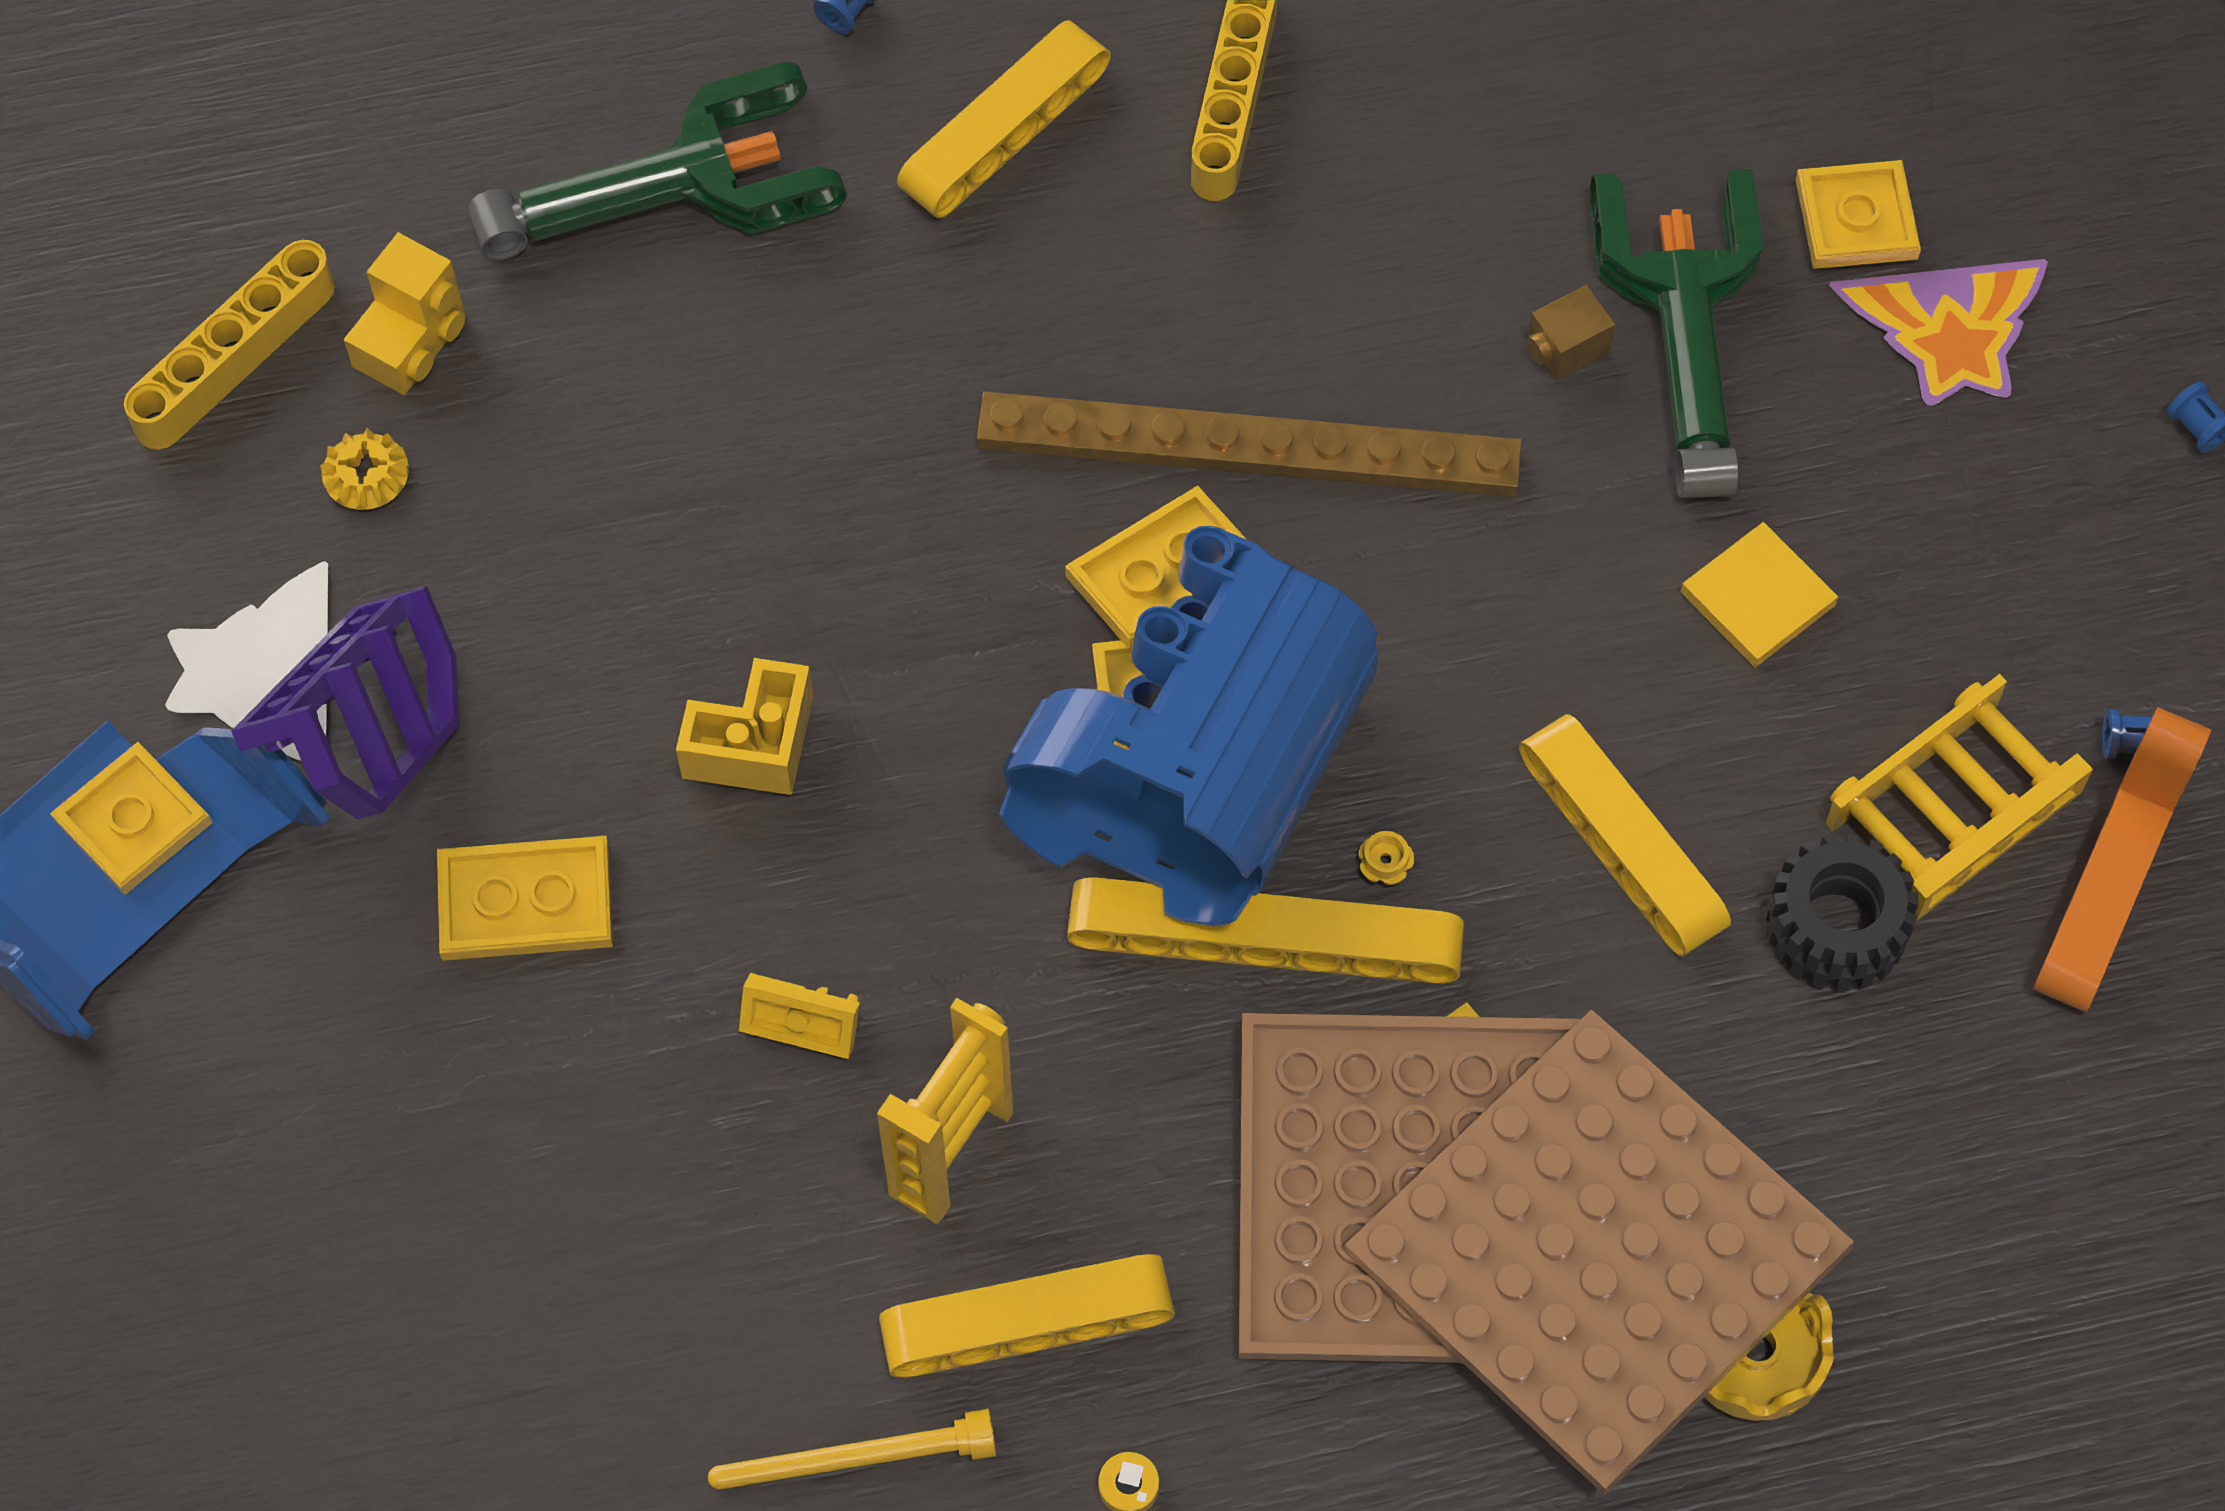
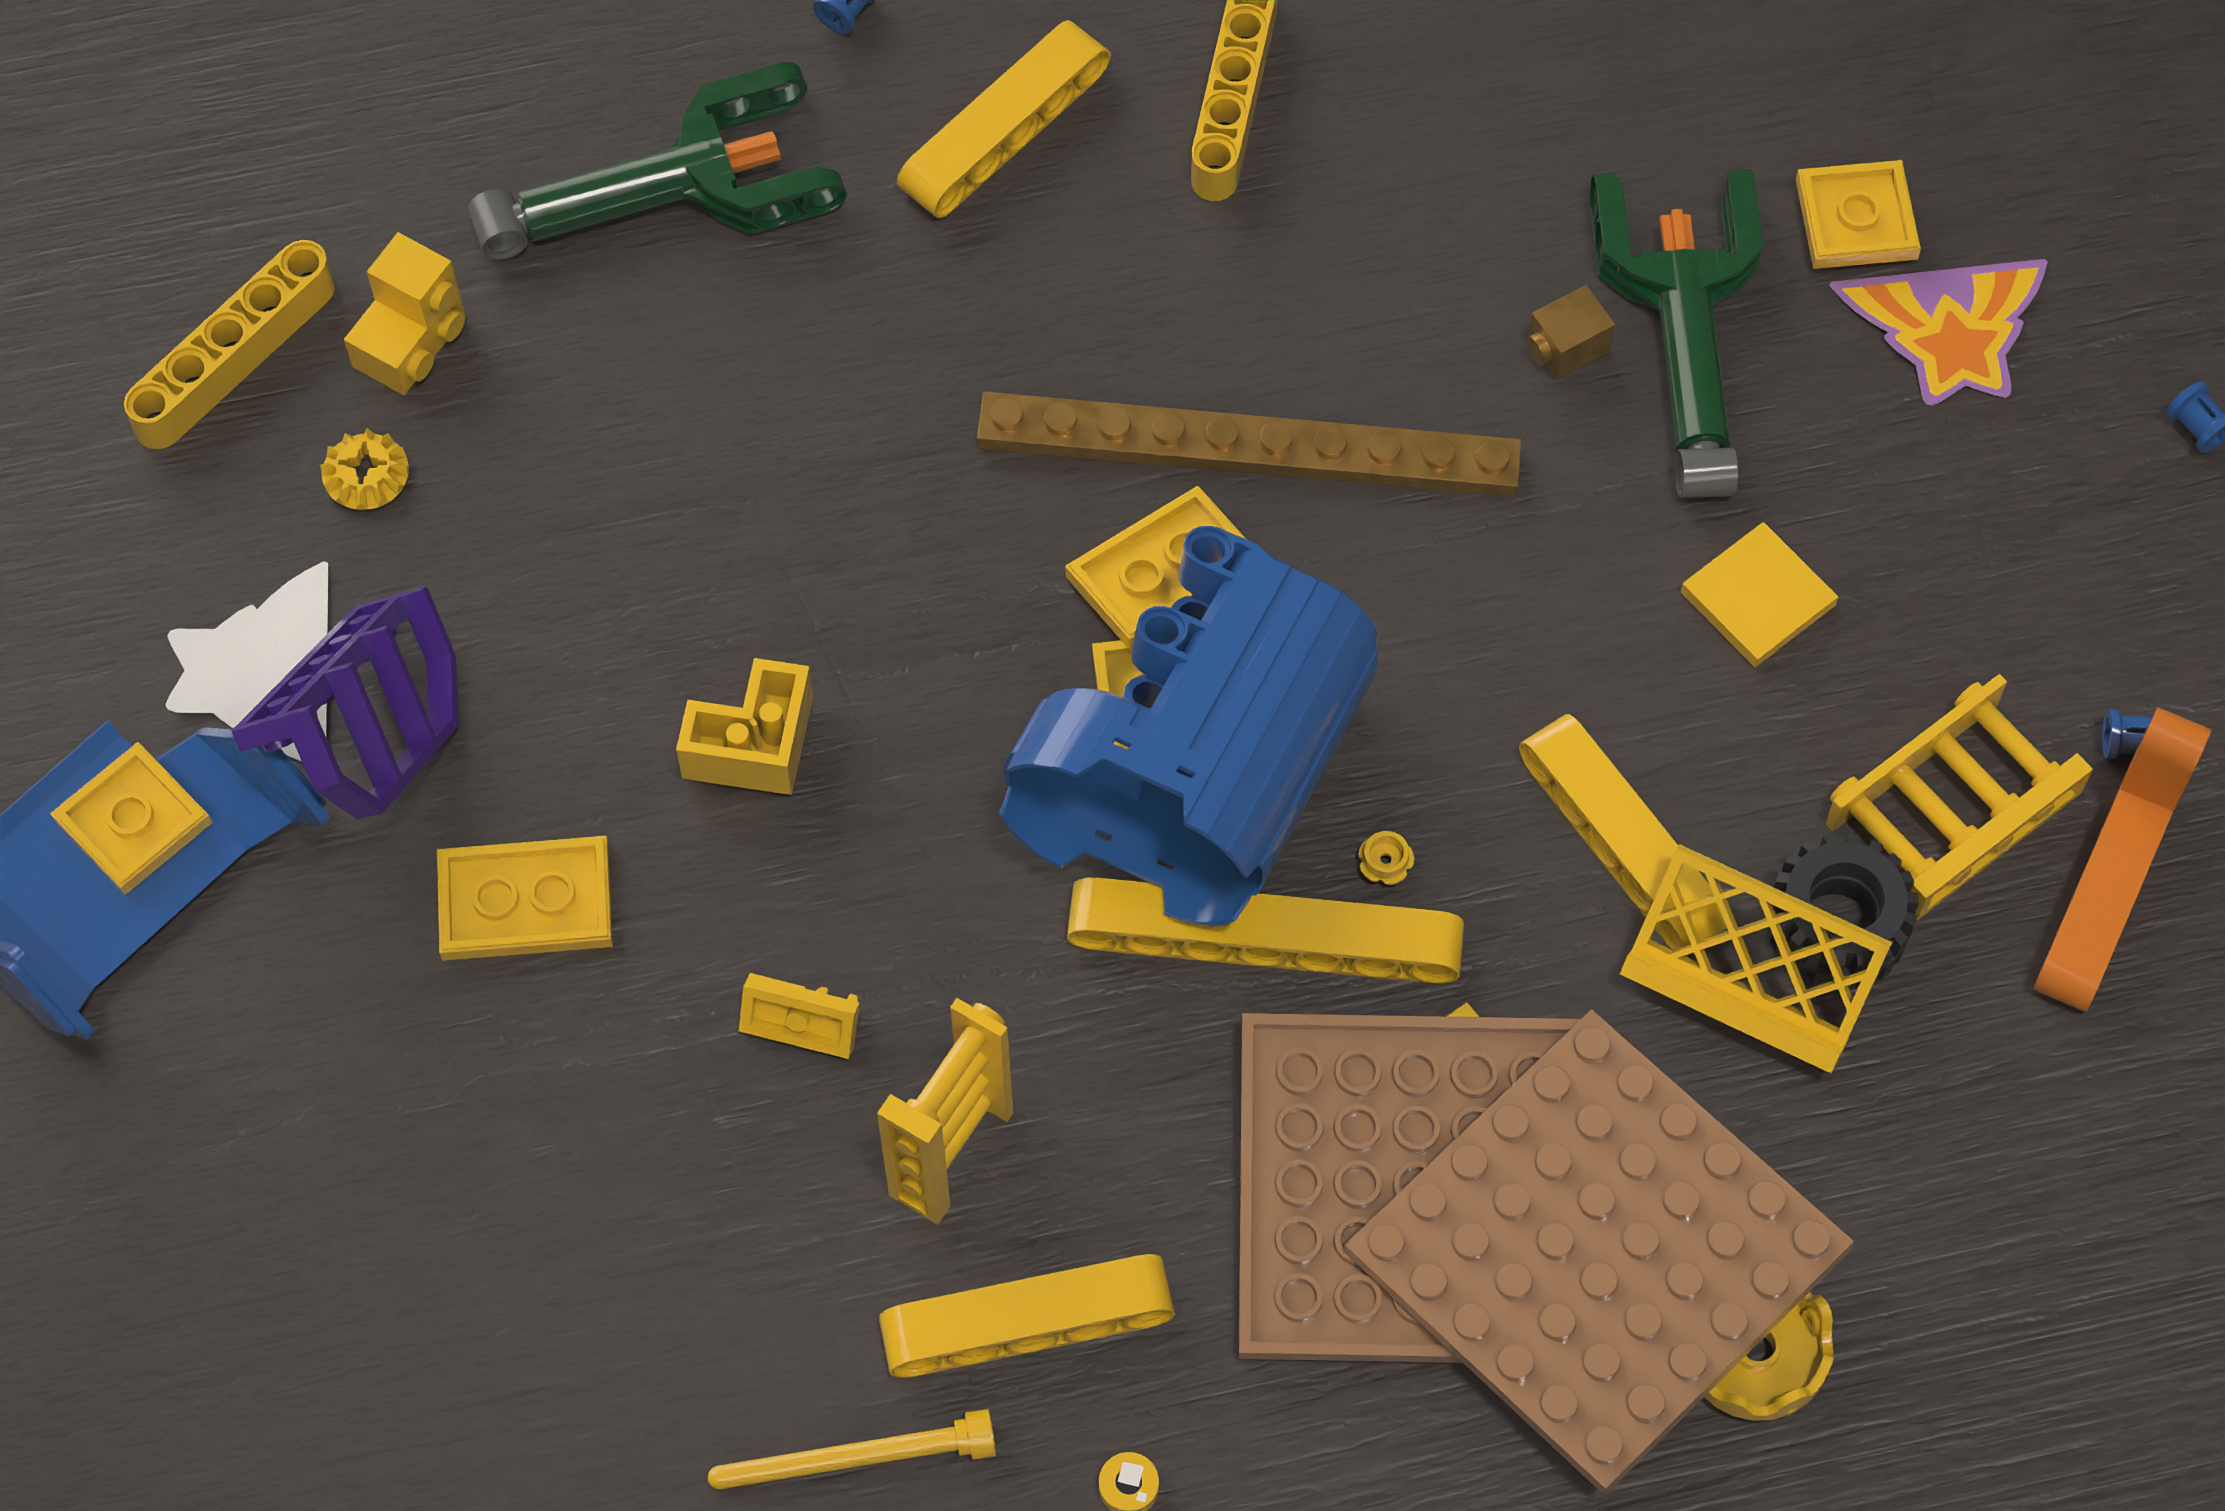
none -> yellow fence [1620,844,1893,1073]

